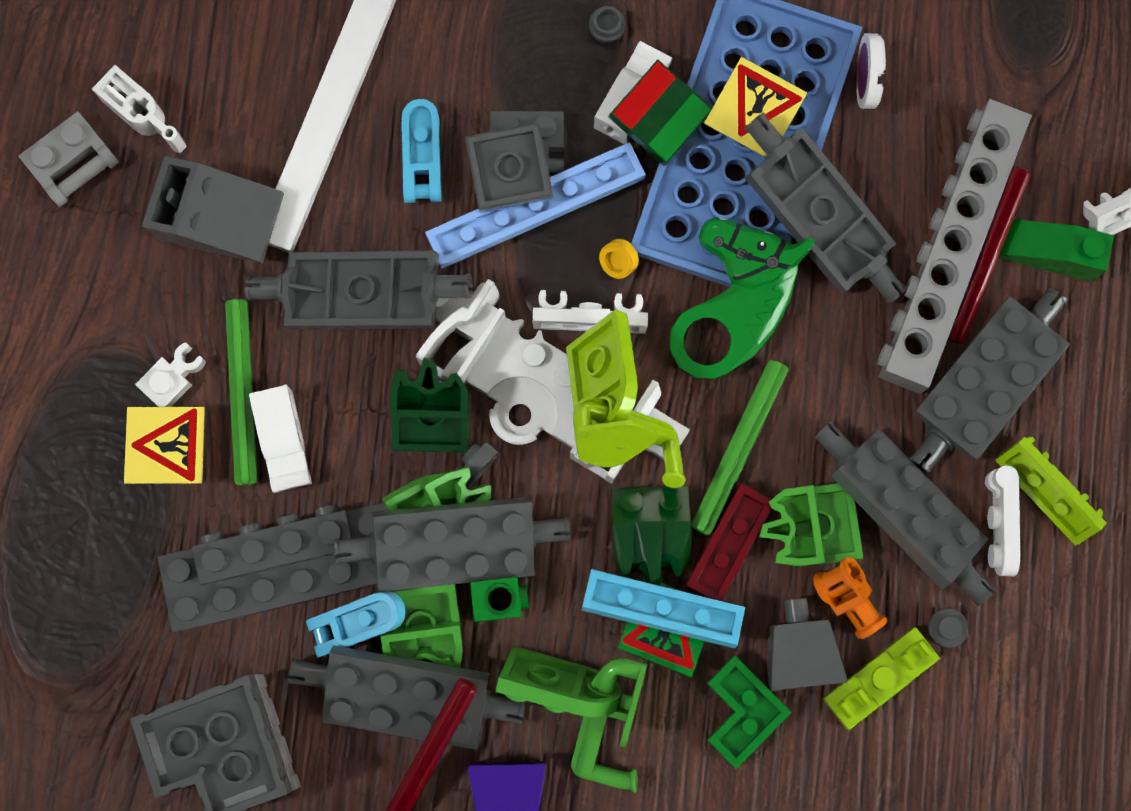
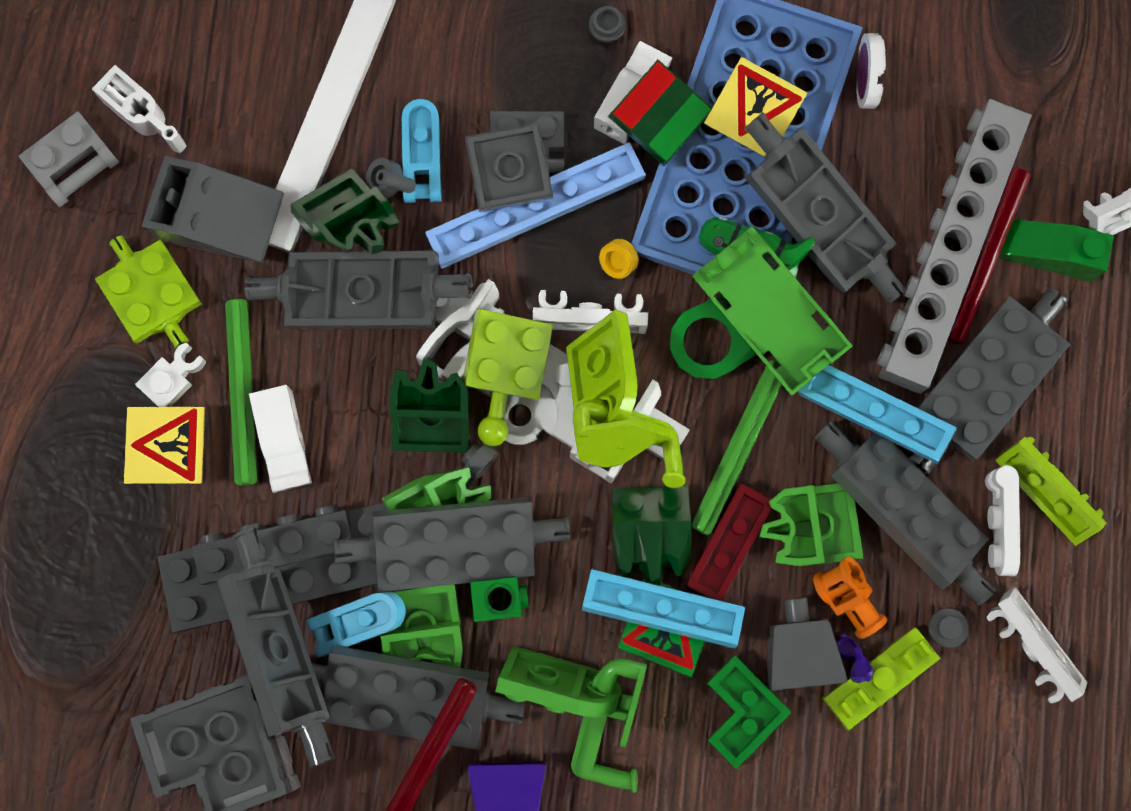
none -> lime plate [95,235,202,349]
none -> dark grey plate [217,528,335,768]
none -> dark green plate [291,168,399,254]
none -> dark grey plate [366,157,416,198]
none -> lime plate [463,309,553,446]
none -> bright green piece [692,226,853,396]
none -> medium azure plate [798,365,957,464]
none -> dark purple piece [836,633,873,683]
none -> white plate [987,587,1088,703]

